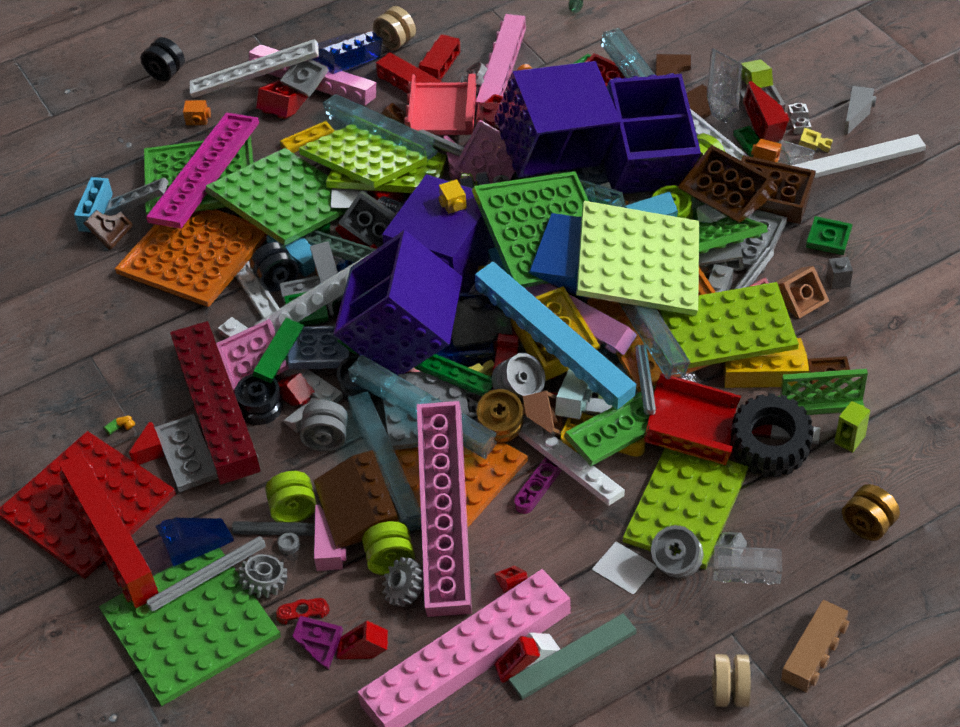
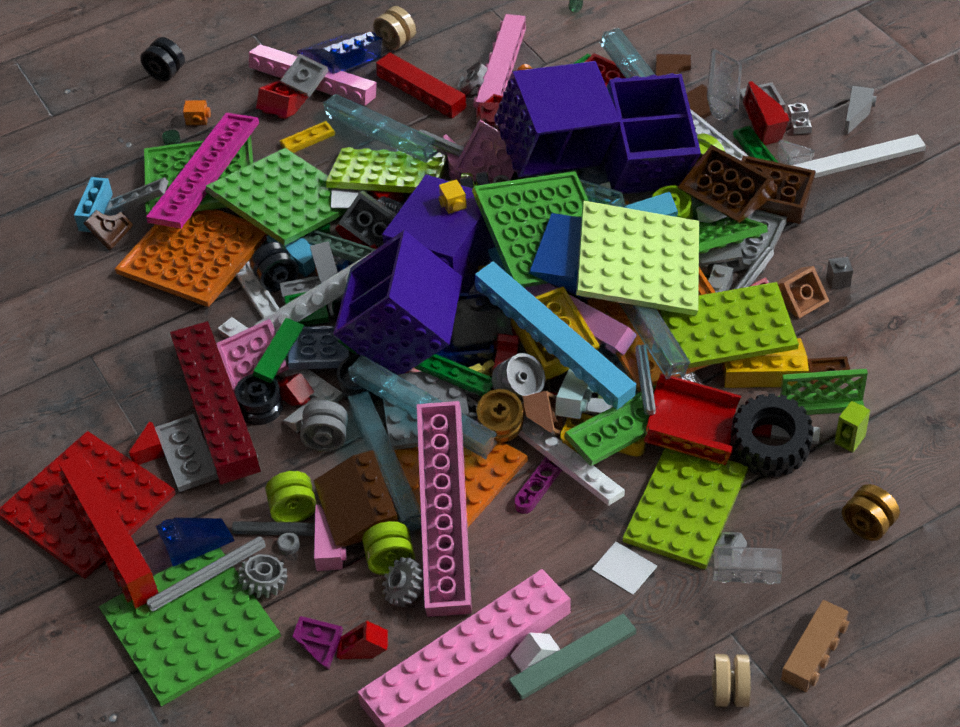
arm [103,415,135,435] -> none
white plate [190,39,319,98] -> none
red piece [276,598,330,625] -> none
lime plate [299,125,427,188] -> none
reddish brown tile [381,103,409,136] -> none
coral panel [405,74,476,135] -> none
red brick [418,34,461,81] -> none
red slope [494,565,528,594] -> none
red slope [495,636,540,683] -> none
light grey wheel [651,525,704,579] -> none
lime brick [739,59,773,88] -> none
orange brick [751,139,782,162] -> none
light yellow plate [798,128,833,153] -> none
green plate [806,216,853,255] -> none
none -> clear green tile [162,130,181,145]

